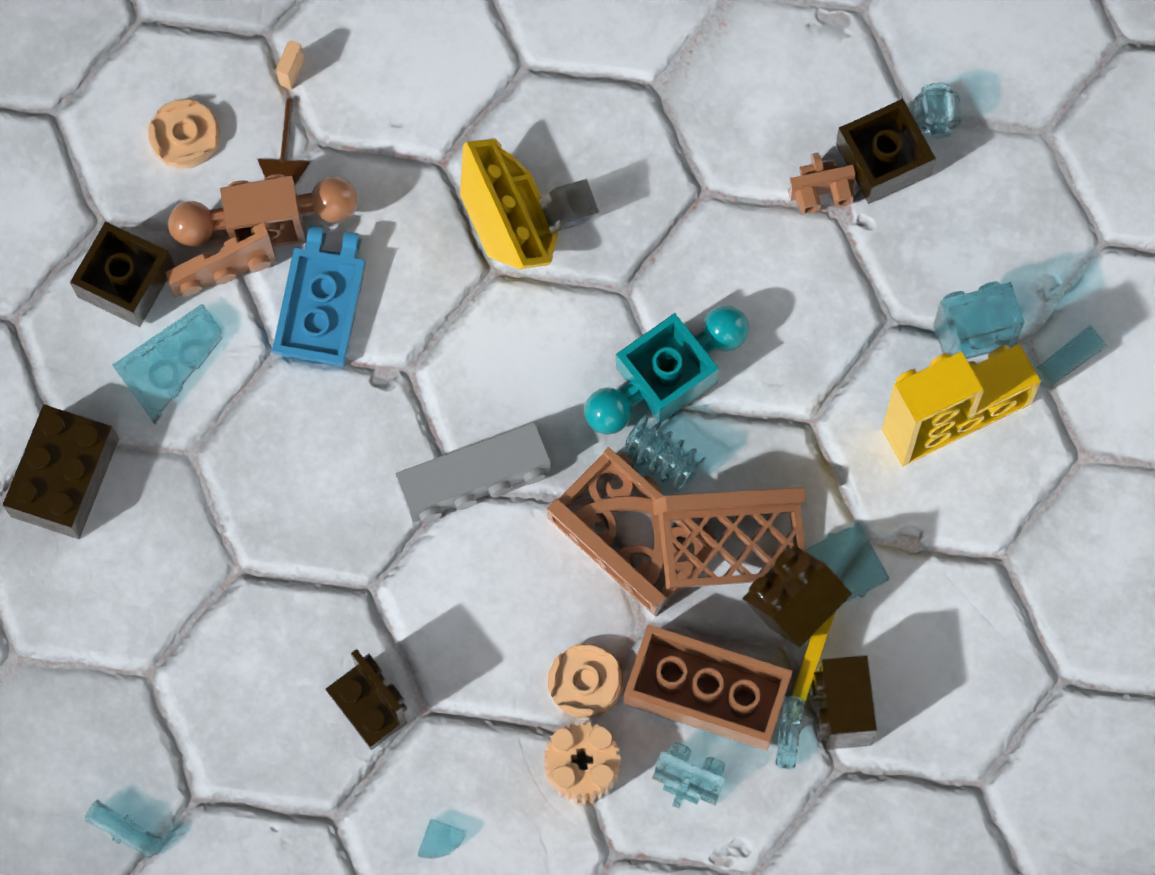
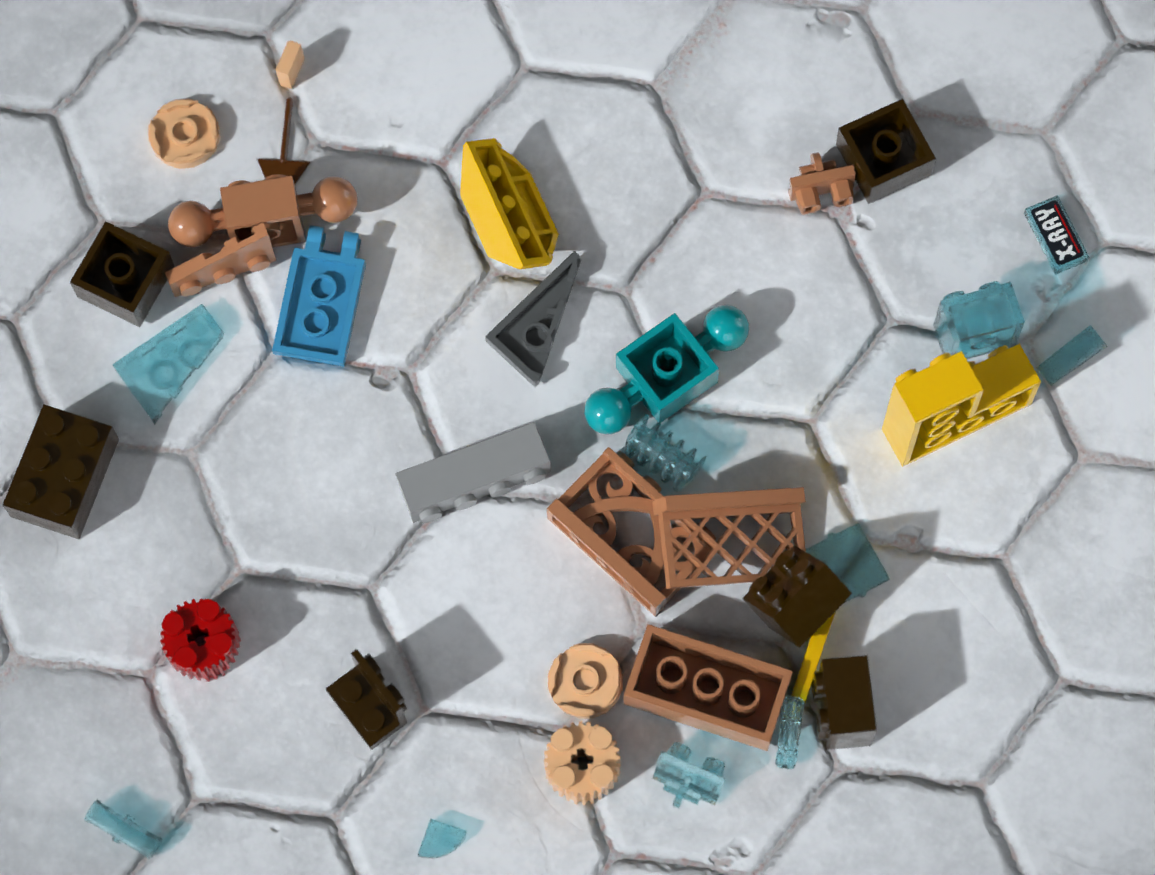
clear smoke brick [539,179,599,233] -> none
clear light blue head [914,83,963,138] -> none
none -> red brick [160,599,241,682]
none -> dark grey wing [485,251,581,387]
none -> tile [1024,195,1089,275]

